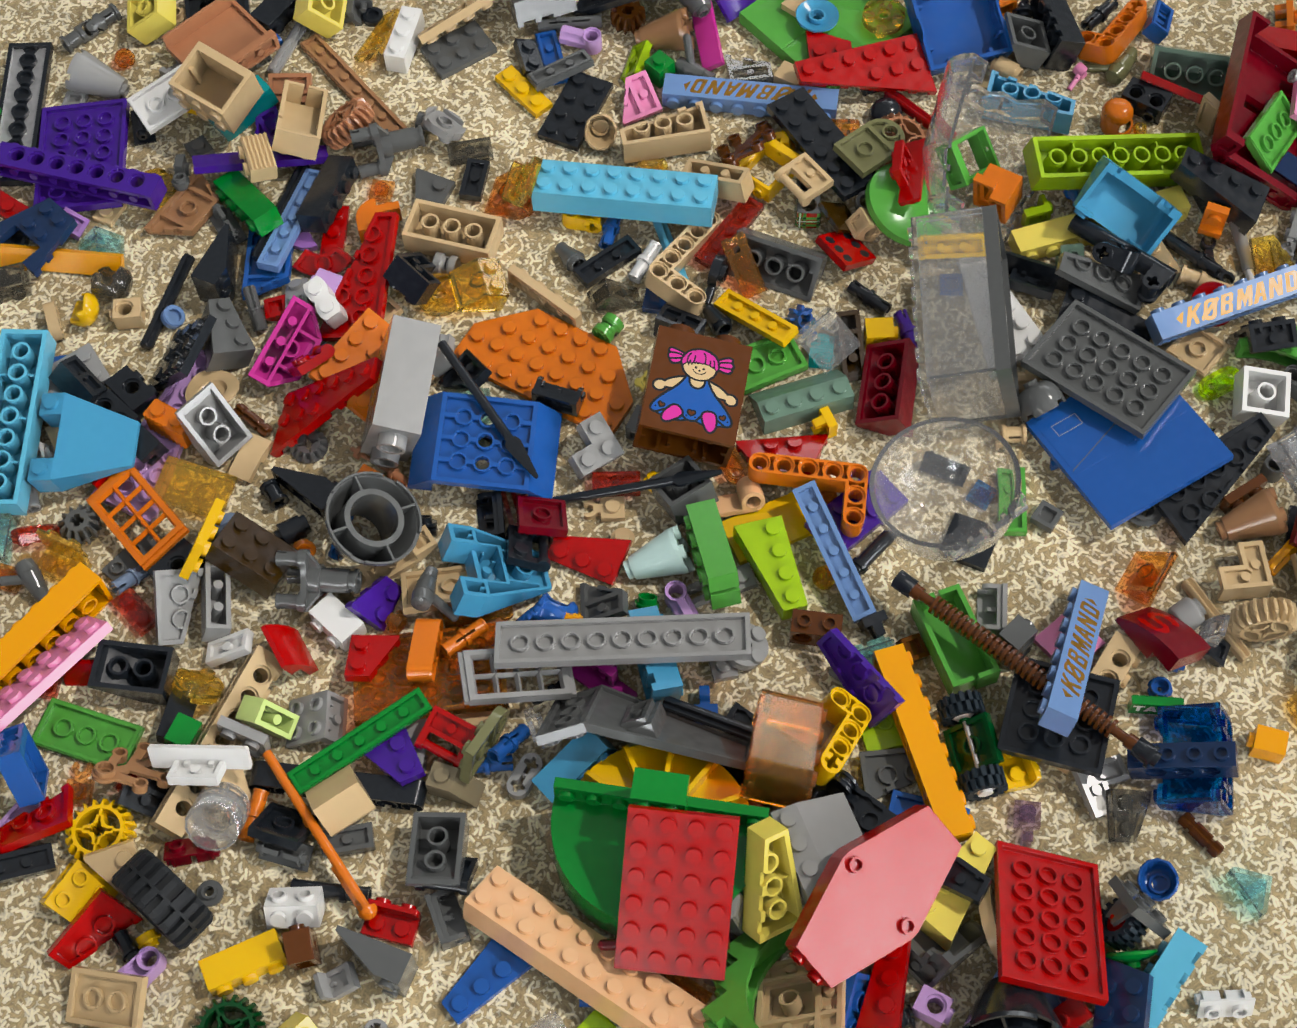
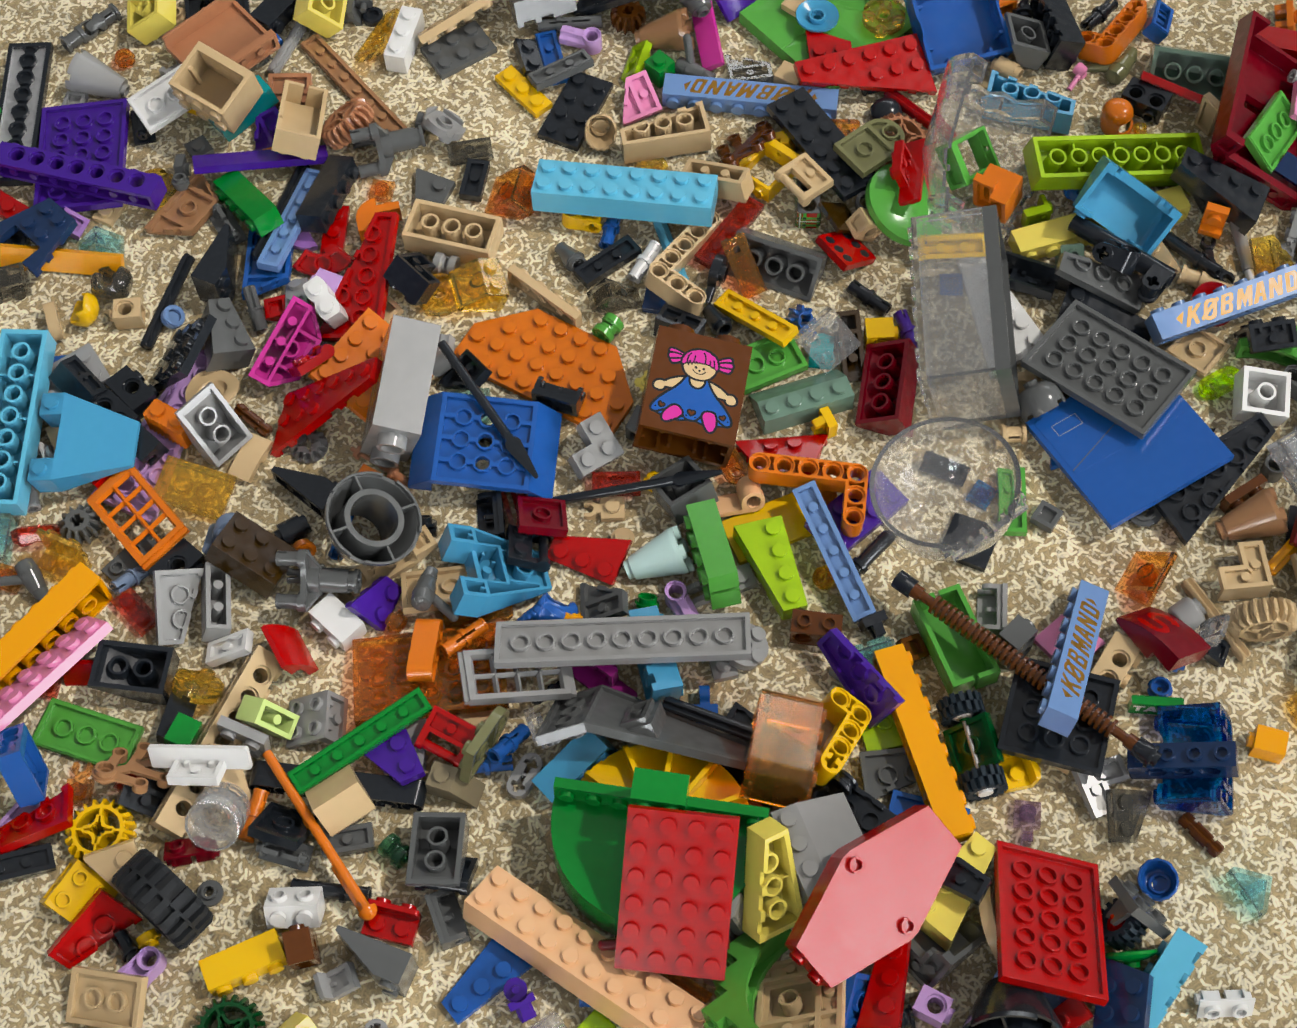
yellow plate [179,498,225,580] -> none
tan brick [237,132,278,183] -> none
black bush [259,479,289,511] -> none
red wing [344,635,401,682] -> none
clear yellow bracket [501,156,543,208] -> none
none -> clear green wheel [377,833,410,870]
none -> dark purple hips [503,977,537,1023]

